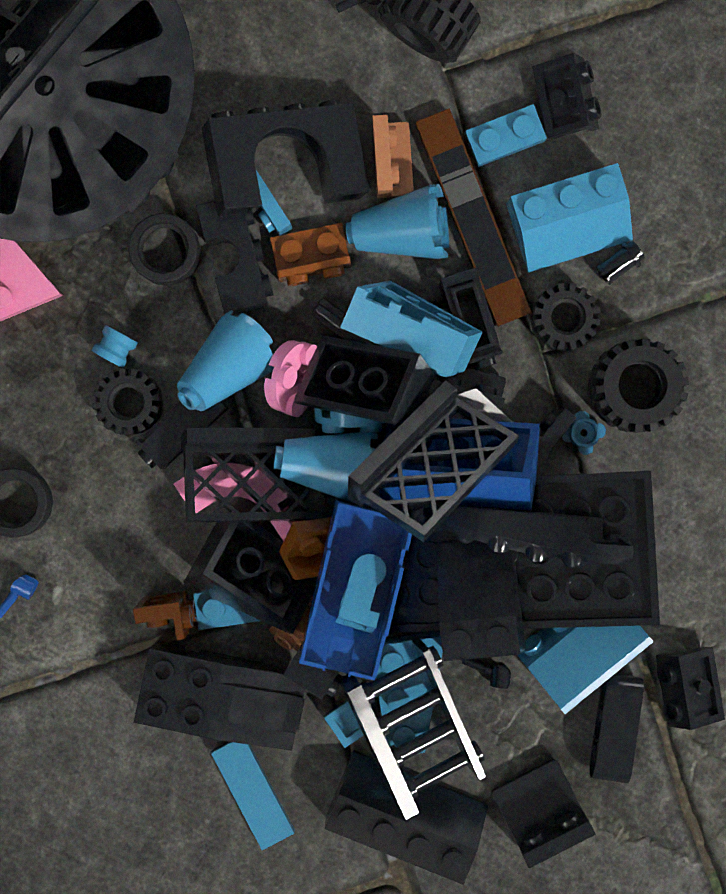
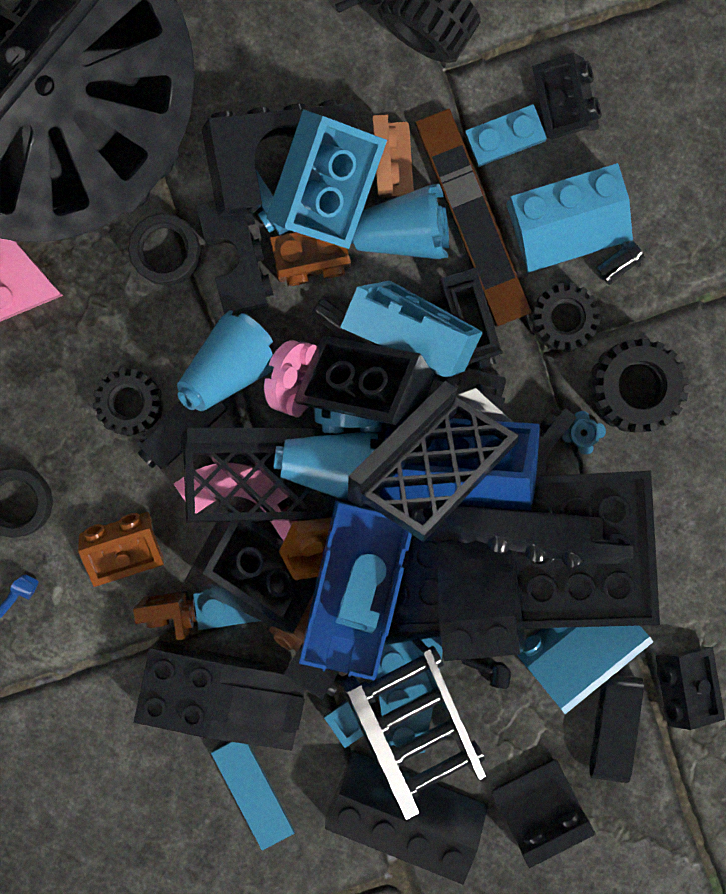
dark azure wheel [91,325,138,368] -> none
none -> dark orange bracket [78,512,164,587]
none -> dark azure slope [266,109,387,249]

